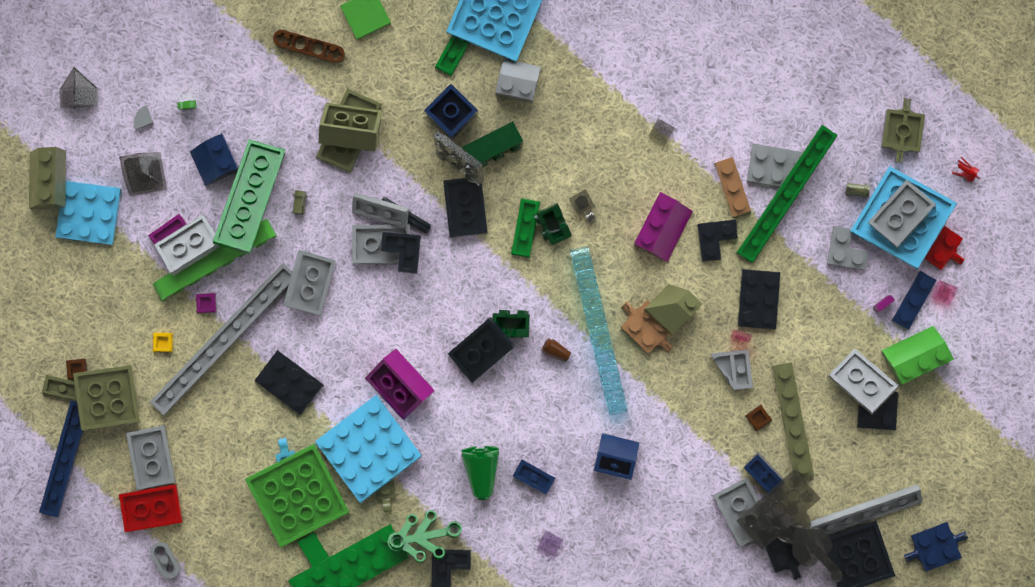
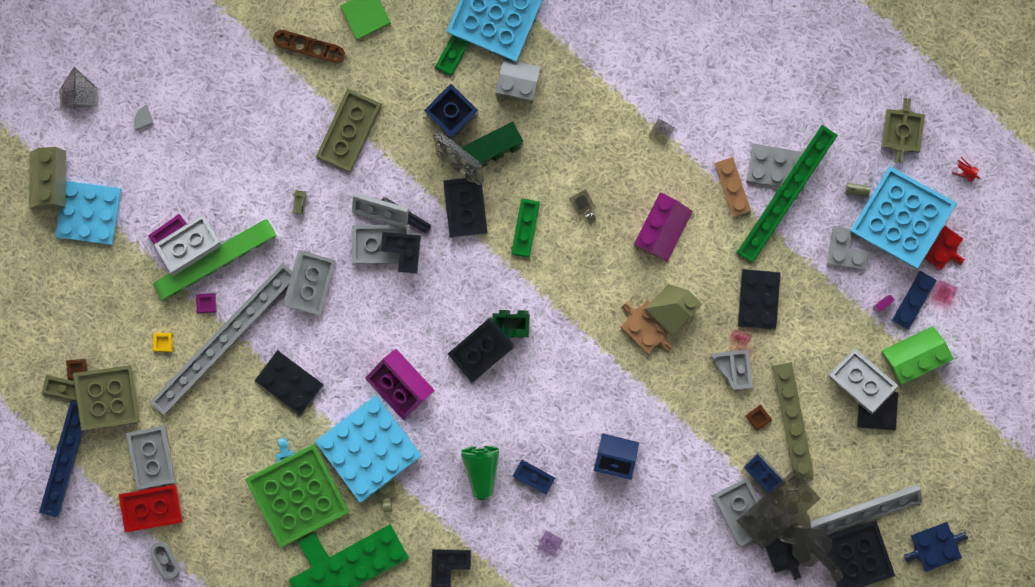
clear smoke slope [119,152,167,196] -> none
bright green tile [177,100,197,110] -> none
dark blue slope [190,133,239,186] -> none
plate [213,139,285,255] -> none
olive slope [318,103,382,152] -> none
plant [387,510,462,564] -> none
dark green cylinder [533,203,572,246] -> none
reddish brown cone [541,338,571,362] -> none
clear light blue beam [569,246,628,416] -> none
black plate [697,219,738,262] -> none
light grey plate [868,180,936,248] -> none

